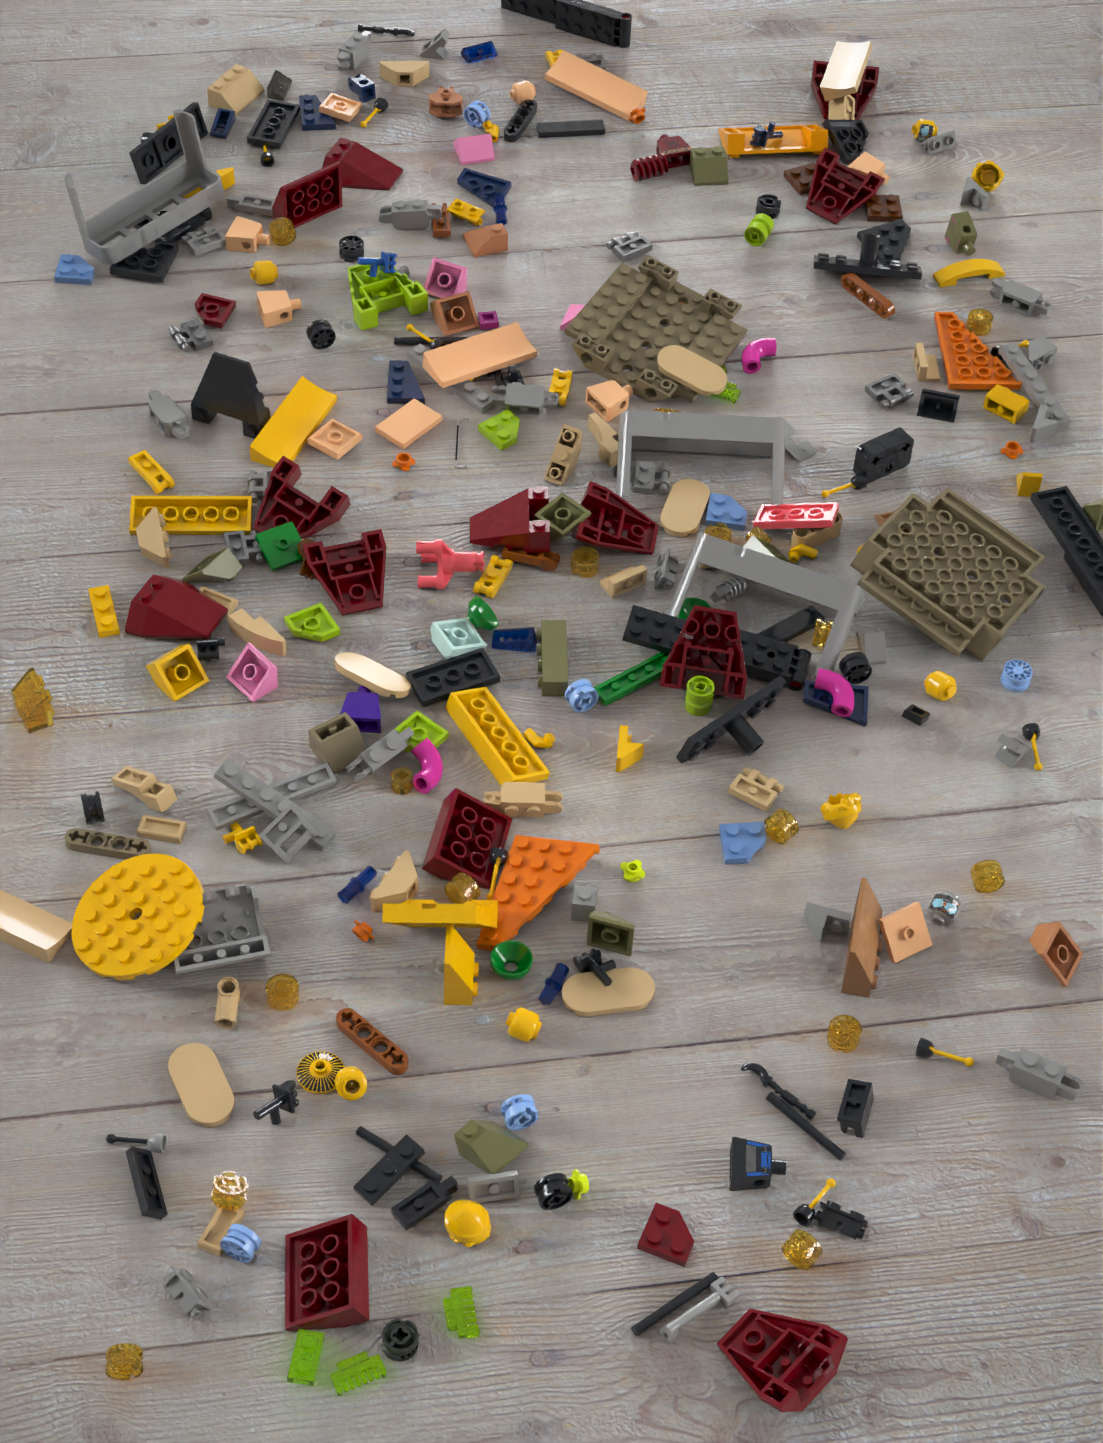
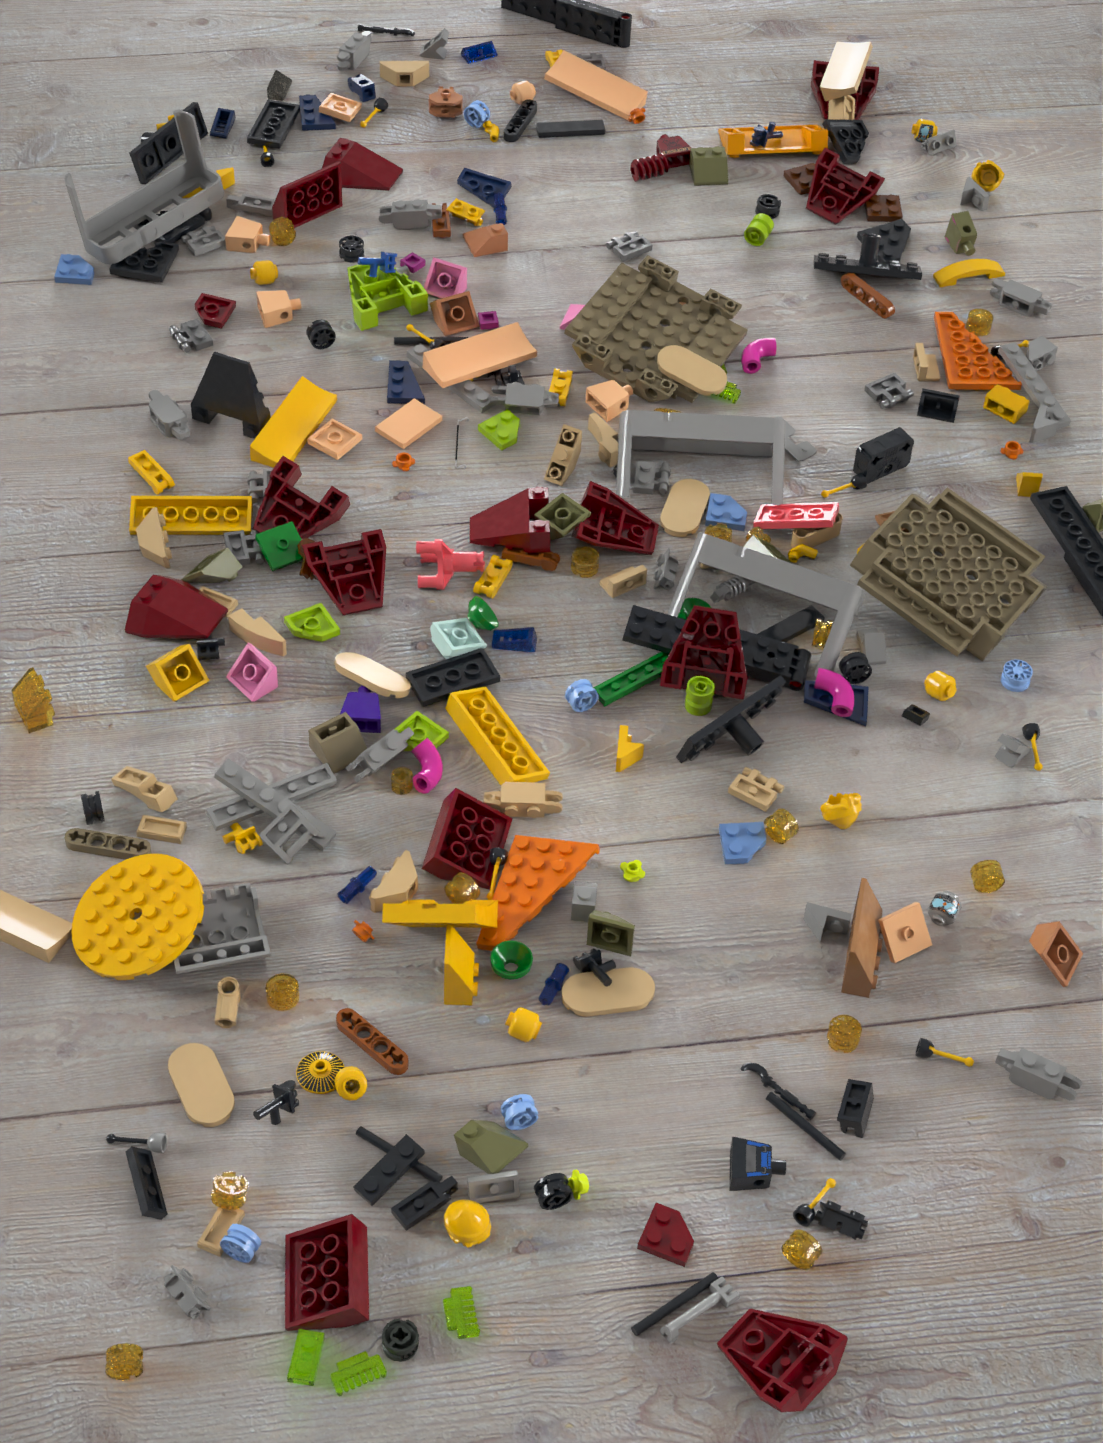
yellow plate [88,585,120,638] -> none
tan slope [207,64,265,116] -> none
bright pink slope [453,134,495,165] -> none
yellow arm [523,728,555,748] -> none
olive brick [537,620,568,696] -> none
light nougat torso [848,152,890,185] -> none
none -> magenta plate [400,252,426,274]

